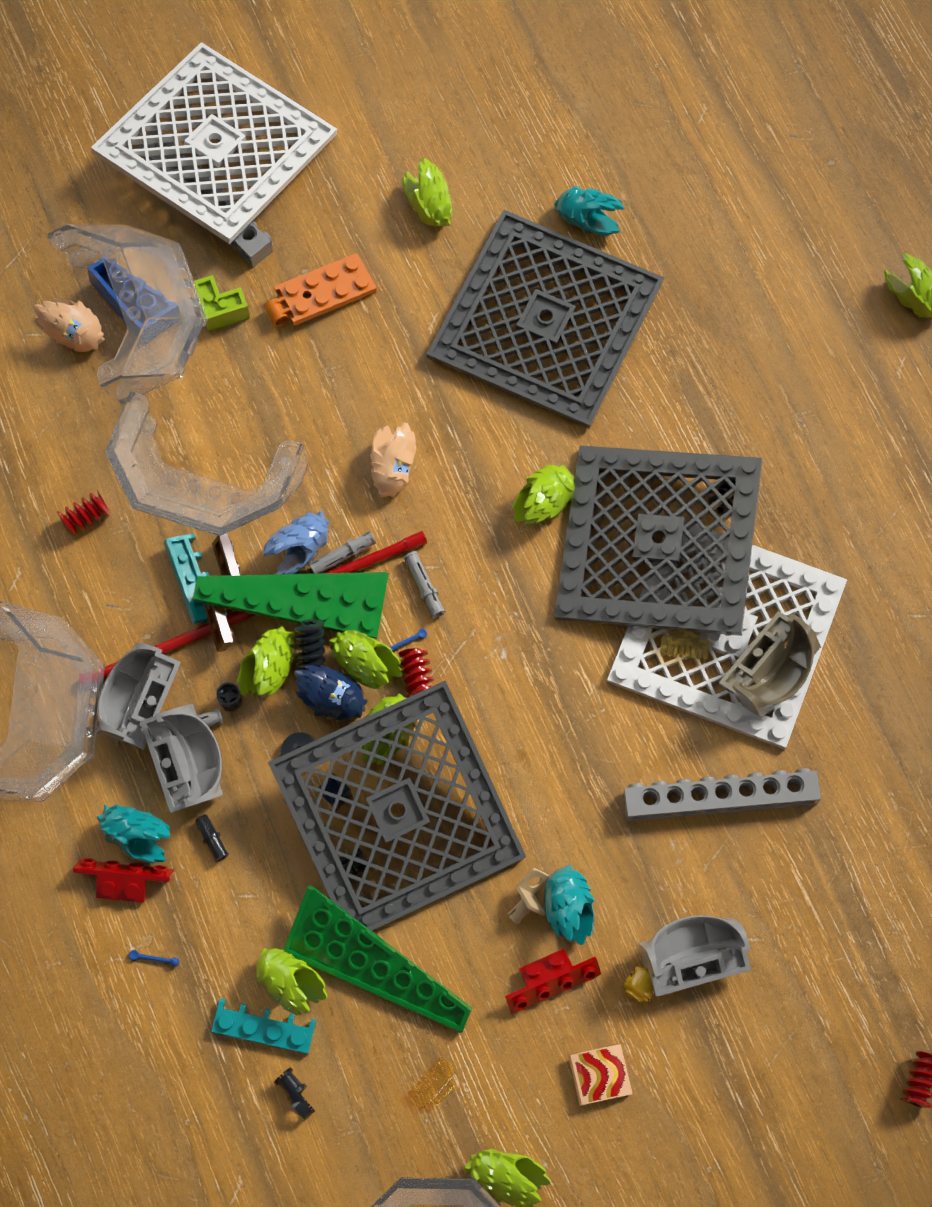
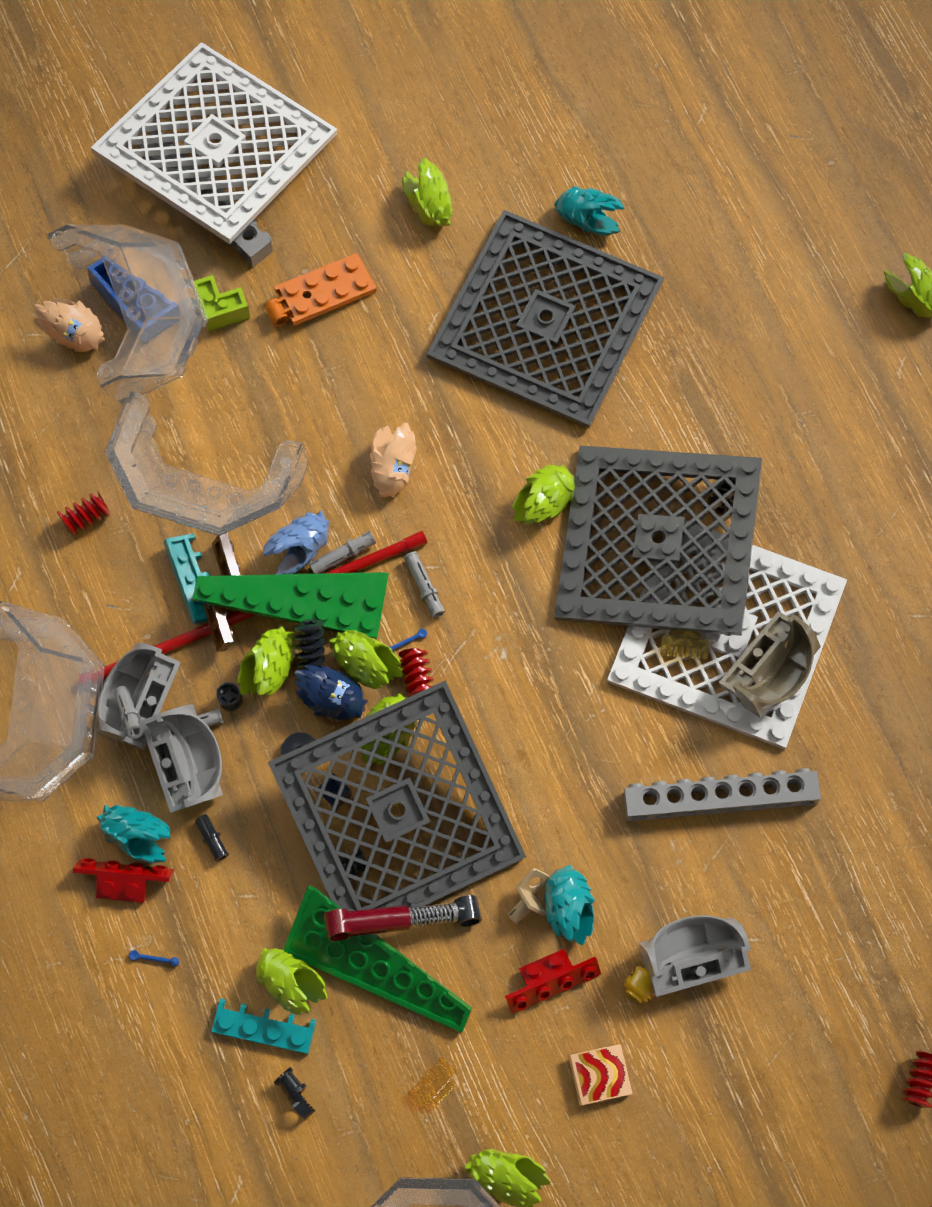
none -> light grey pin [114,686,143,739]
none -> piece [324,895,482,942]

